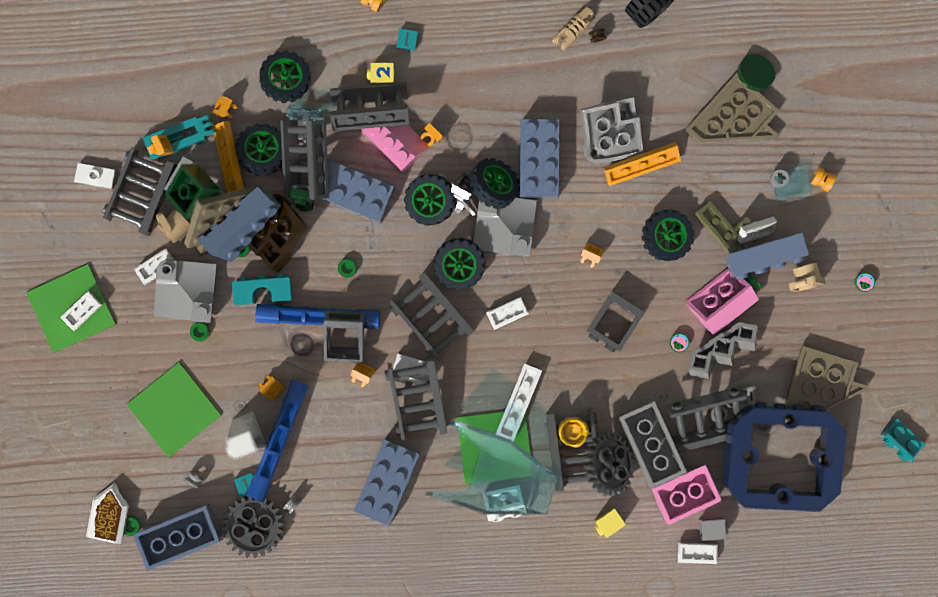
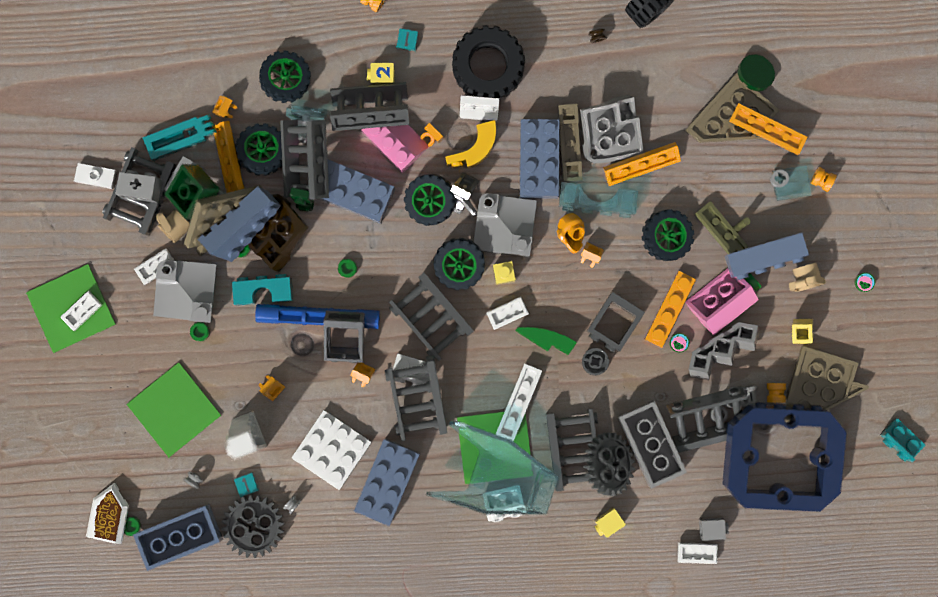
light orange tile [147,135,174,156] -> none
blue piece [246,380,309,502] -> none
black wheel [469,158,520,209] -> none
tan hinge [552,7,594,51] -> none
yellow hair [558,416,590,448] -> none
bright pink slope [652,465,722,525] -> none
white plate [737,216,777,244] -> none
none -> light grey brick [115,170,162,203]
none -> white plate [292,410,371,490]
none -> yellow arch [445,120,496,169]
none -> black tyre [452,25,525,100]
none -> white bracket [460,96,499,121]
none -> light yellow brick [493,261,515,285]
none -> green slope [516,327,577,355]
none -> light orange head [557,213,585,254]
none -> dark tan slope [558,104,583,182]
none -> clear light blue arch [558,182,638,218]
none -> dark grey wheel [582,348,609,376]
none -> light orange plate [644,271,696,348]
none -> light orange plate [729,103,808,155]
none -> light orange wheel [766,383,786,403]
none -> light yellow brick [792,319,814,344]

